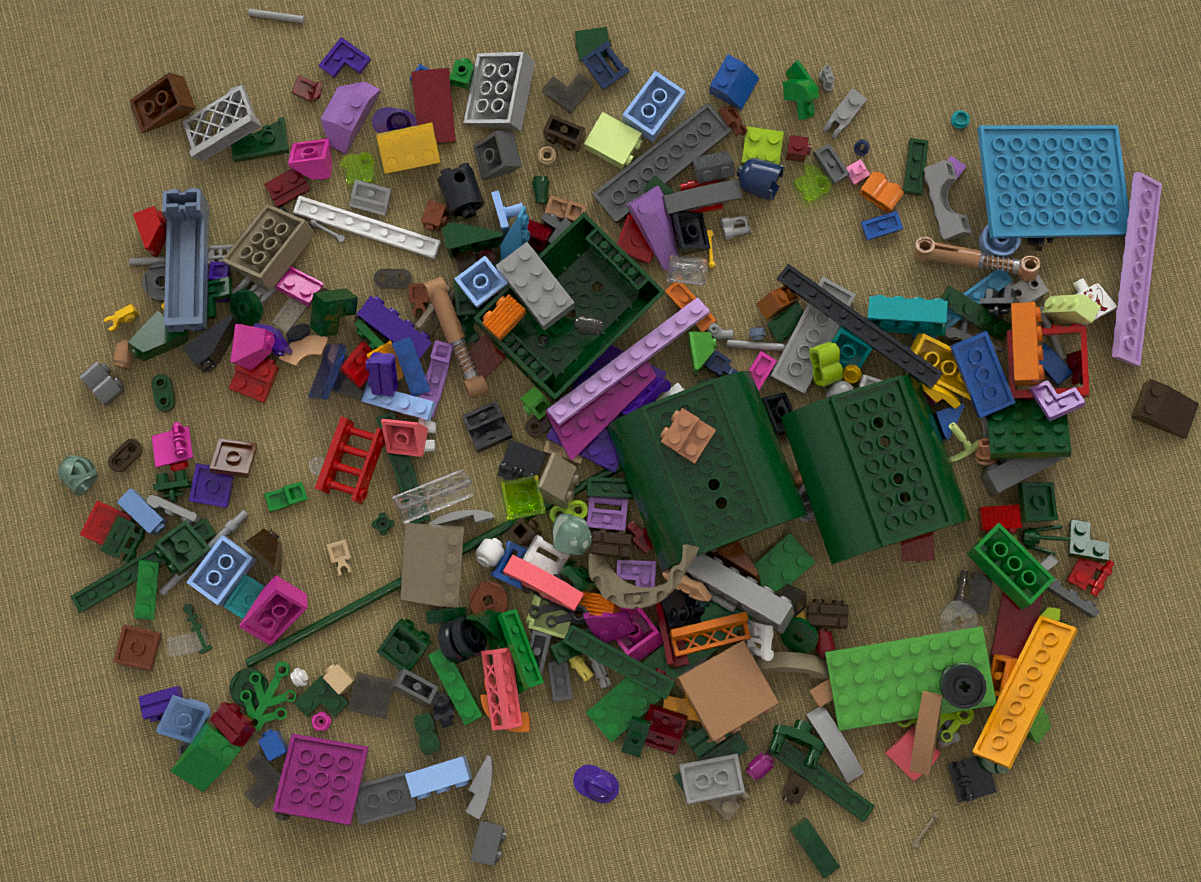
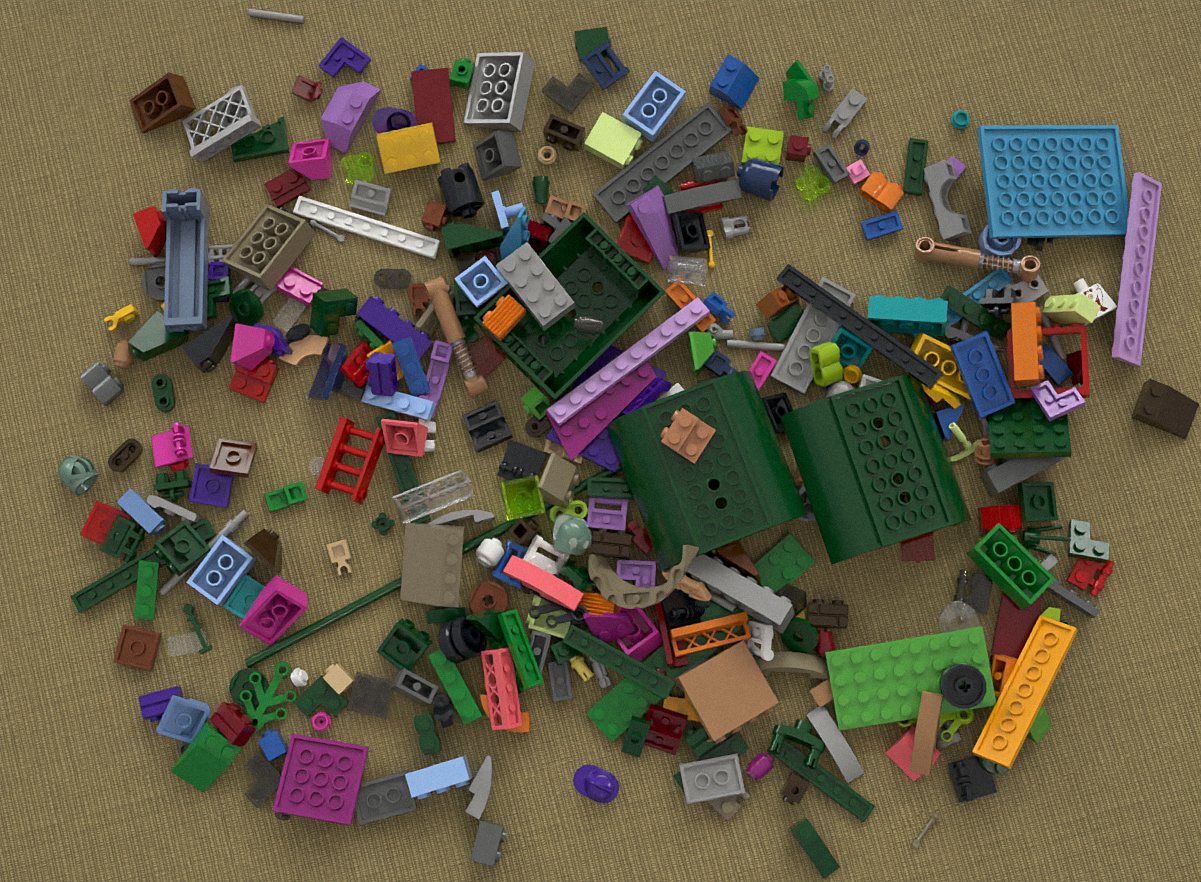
none -> blue plate [703,292,736,325]

